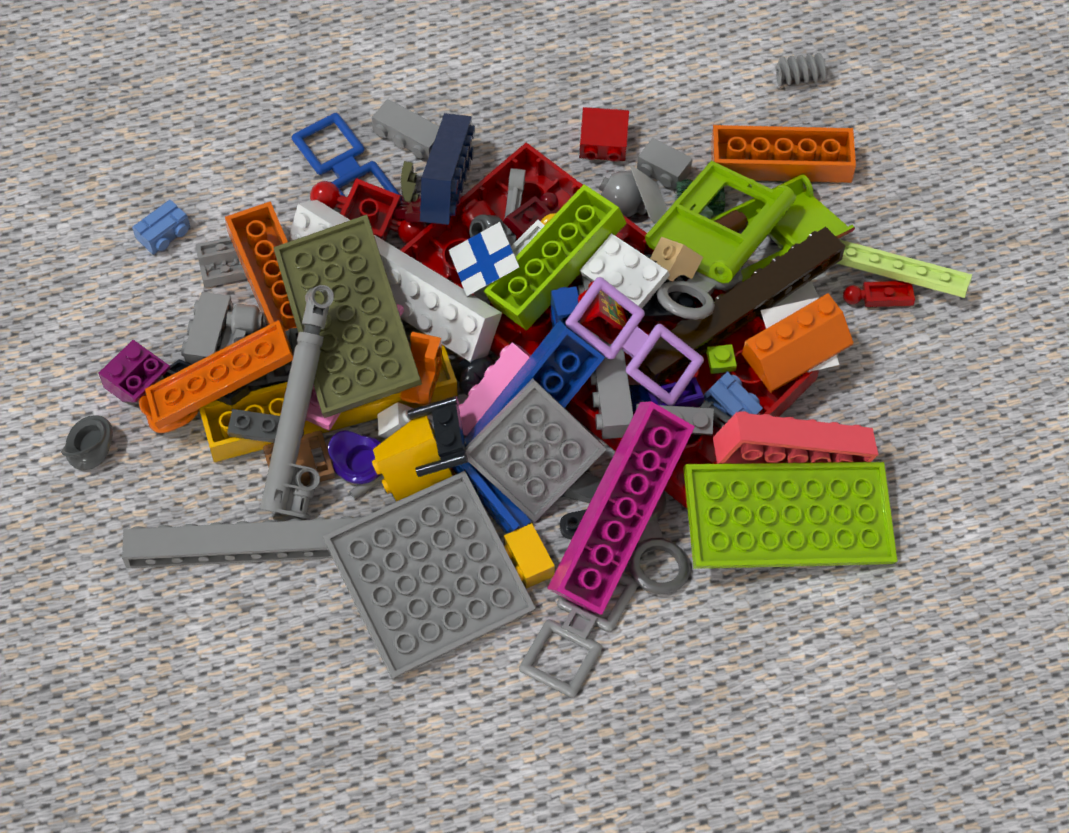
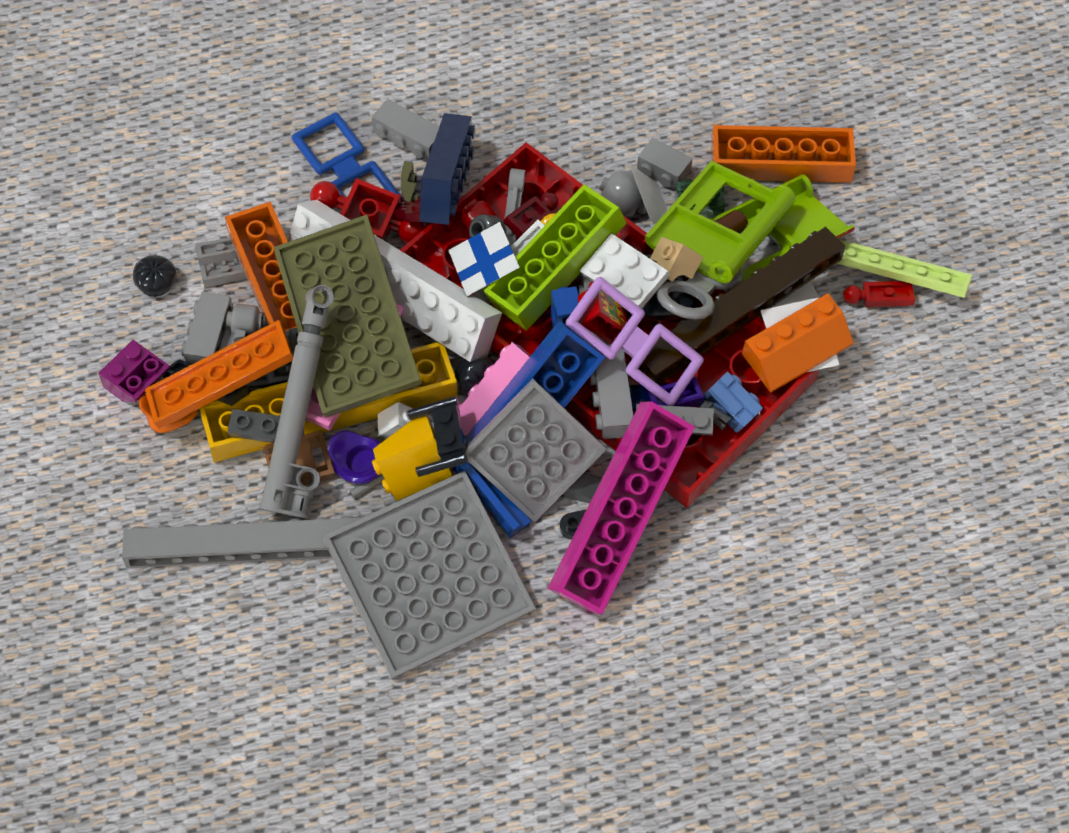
dark grey piece [61,415,113,470] -> none
medium blue brick [132,199,190,255] -> none
orange panel [400,332,443,405] -> none
yellow brick [504,523,555,589] -> none
light grey bar [519,573,638,698] -> none
red piece [579,107,629,162] -> none
flat silver bar [628,490,690,594] -> none
lime plate [683,462,898,569] -> none
lime plate [706,344,737,374] -> none
coral brick [713,411,878,464] -> none
light grey piece [776,53,826,86] -> none
none -> black piece [132,255,177,297]

